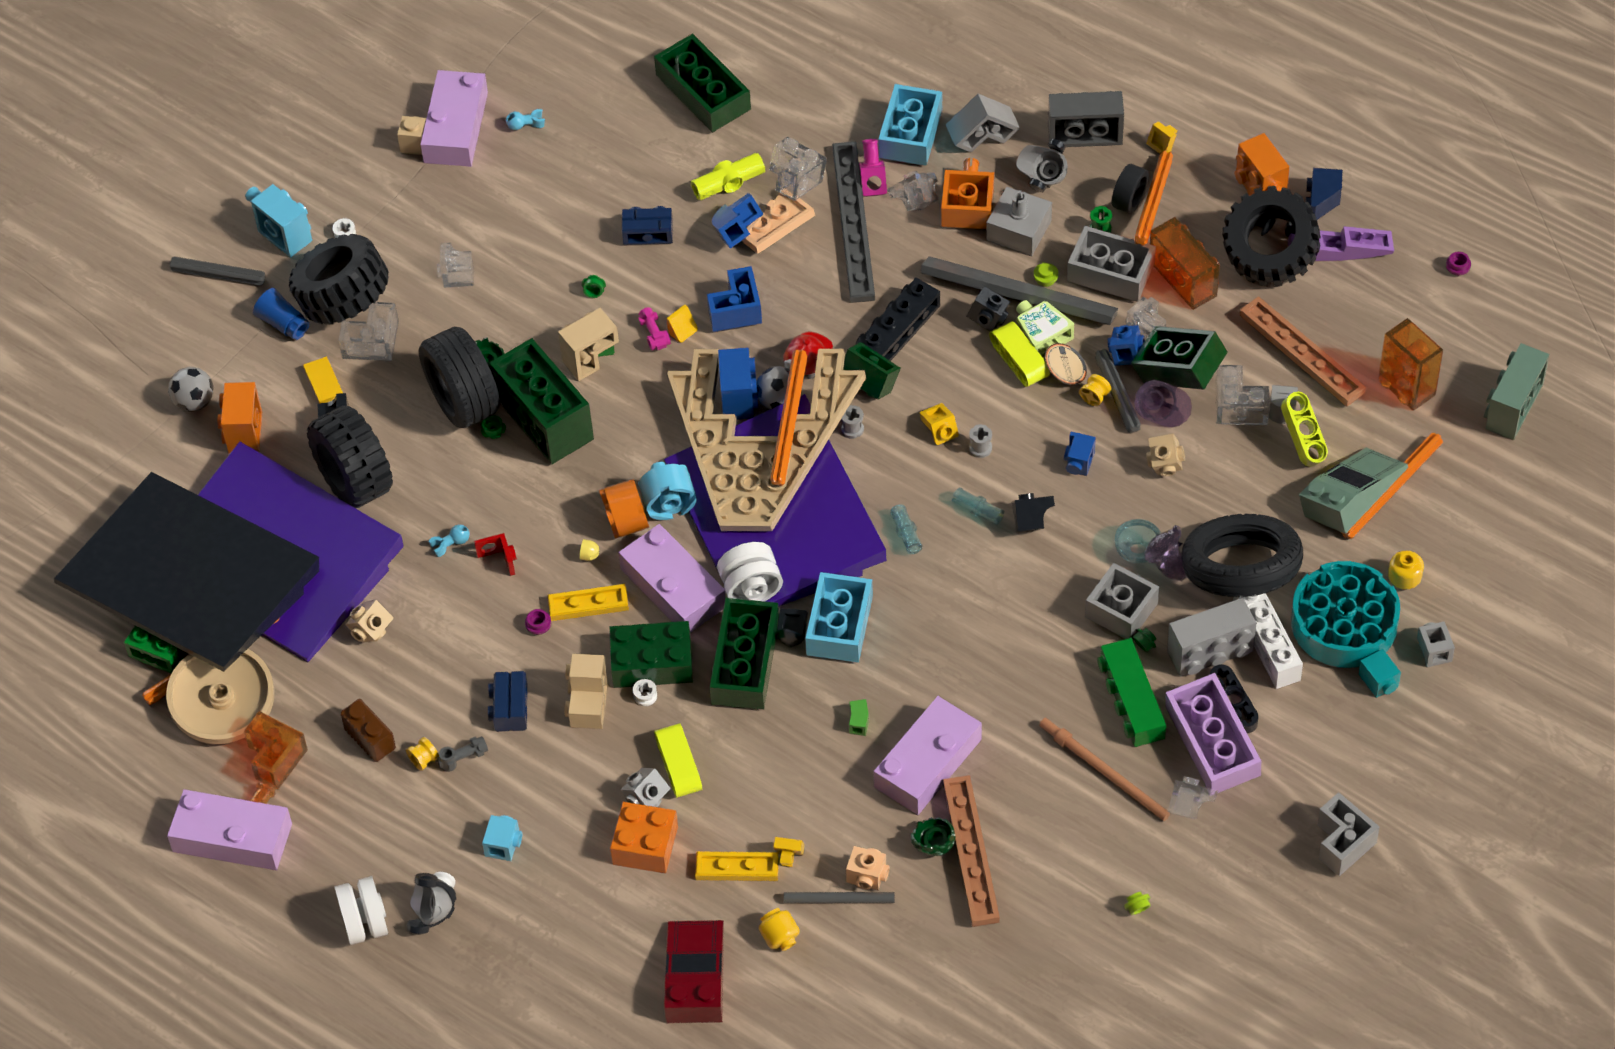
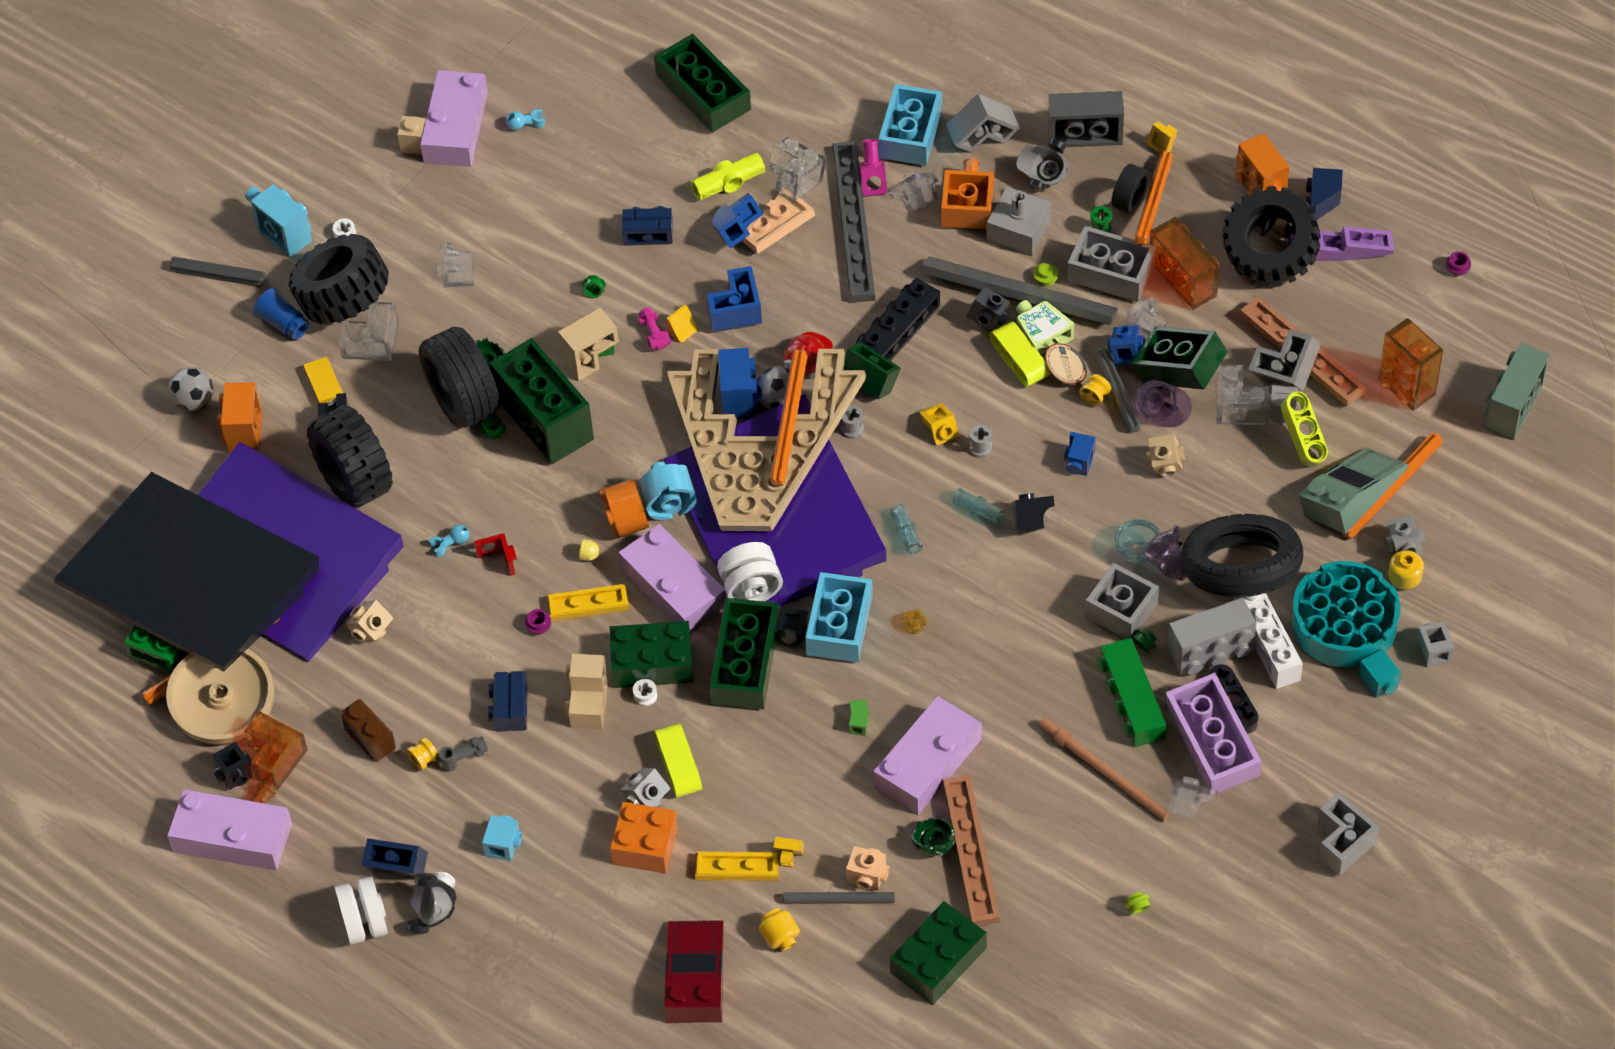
none -> black brick [212,742,254,790]
none -> dark blue brick [362,838,428,877]
none -> dark green brick [890,901,987,1005]
none -> clear yellow plate [902,609,928,634]
none -> light grey brick [1248,329,1321,391]
none -> light grey brick [1385,515,1426,555]

